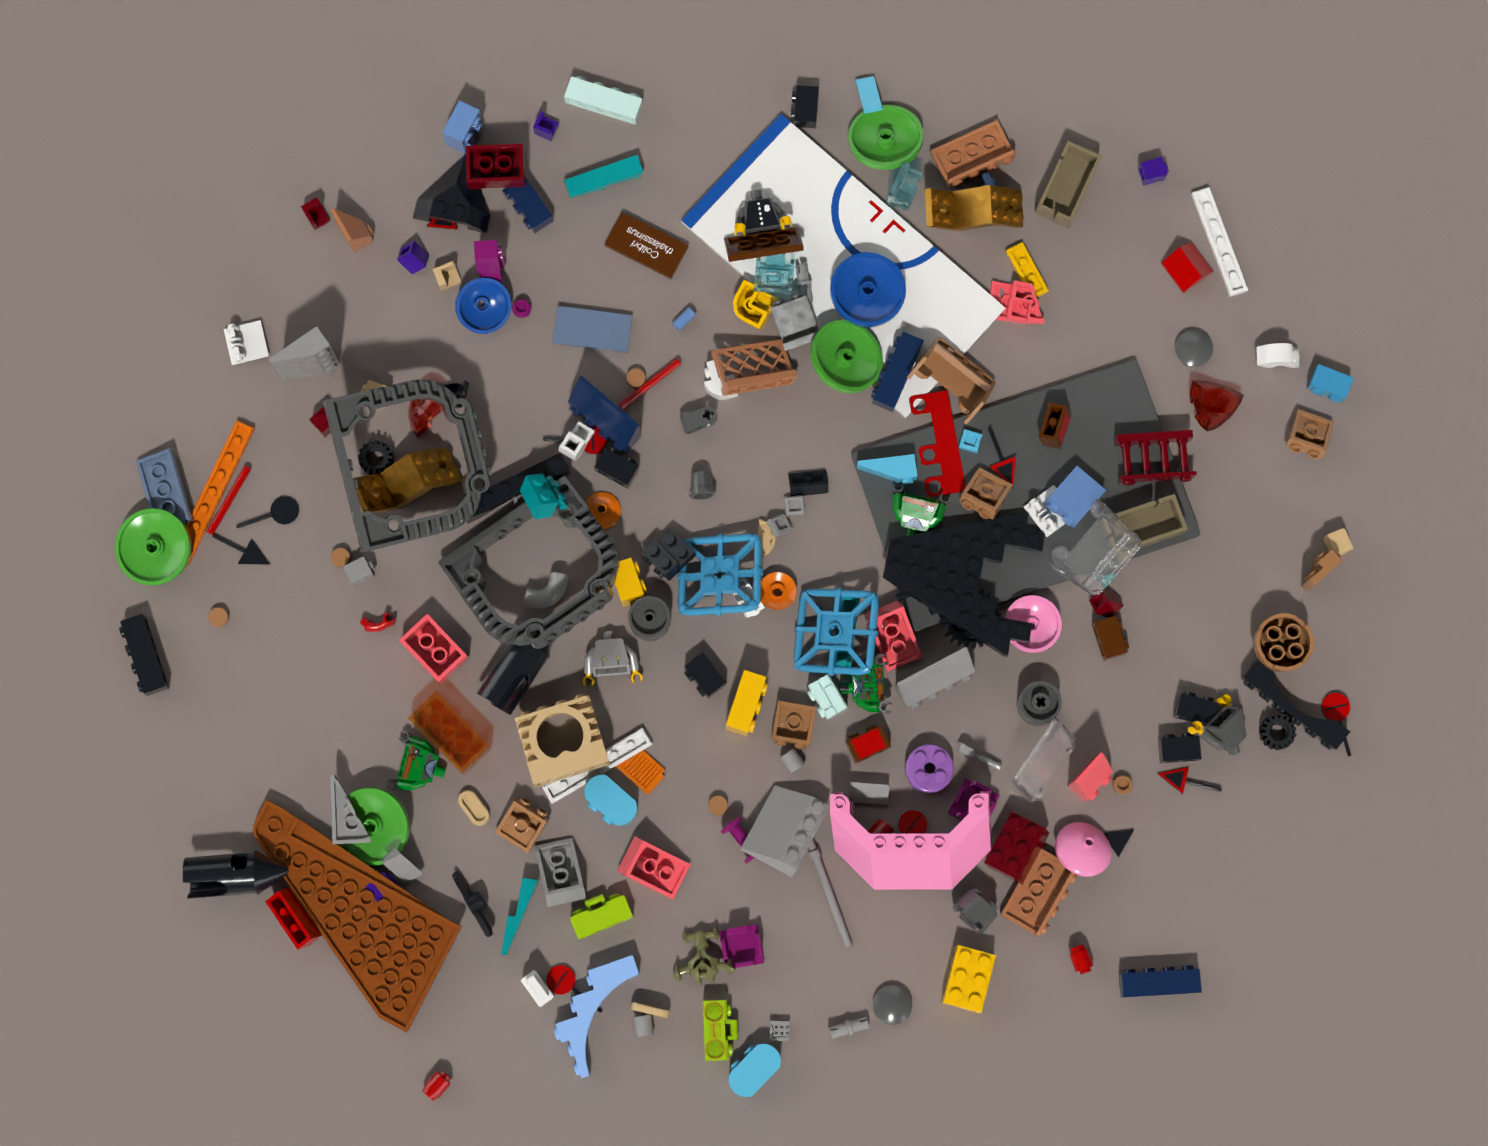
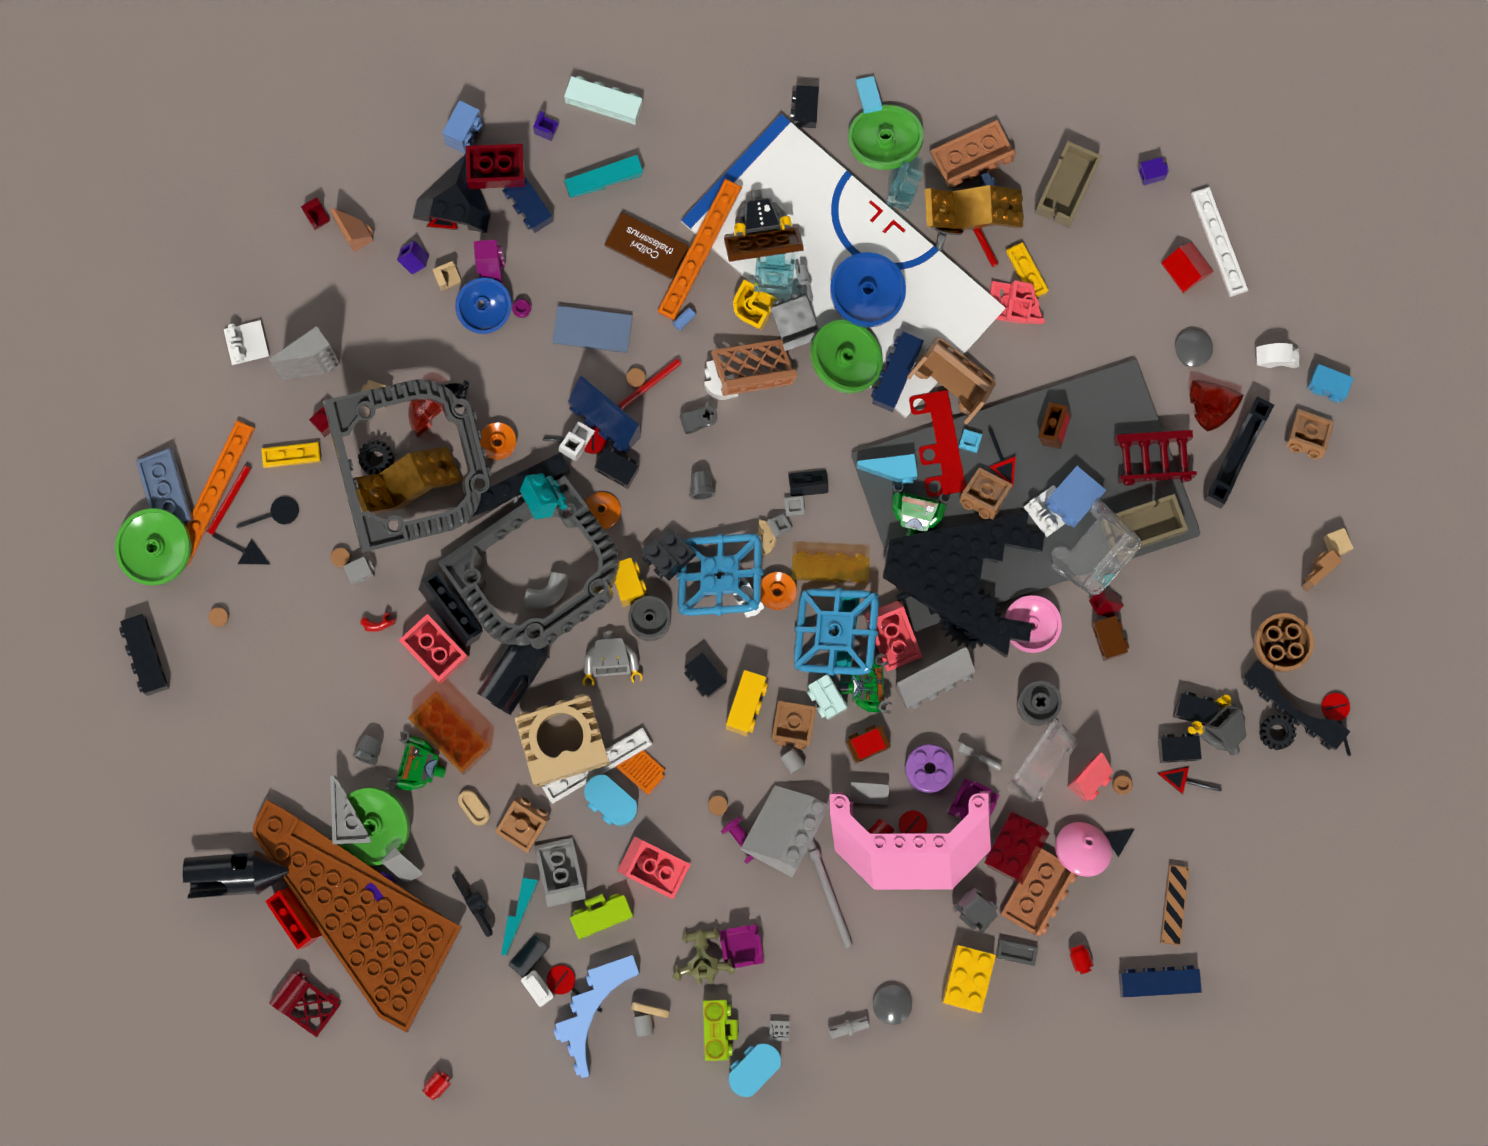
none -> yellow tile [261,442,321,468]
none -> dark red piece [269,970,340,1038]
none -> dark grey piece [353,735,382,766]
none -> black brick [418,571,483,649]
none -> orange dish [479,422,517,460]
none -> black slope [509,936,549,978]
none -> orange tile [657,179,742,321]
none -> clear yellow brick [791,551,870,583]
none -> dark grey shield [932,228,964,250]
none -> red bar [973,228,999,267]
none -> dark grey tile [996,939,1038,966]
none -> tile [1160,865,1189,946]
none -> black arch [1204,396,1274,509]

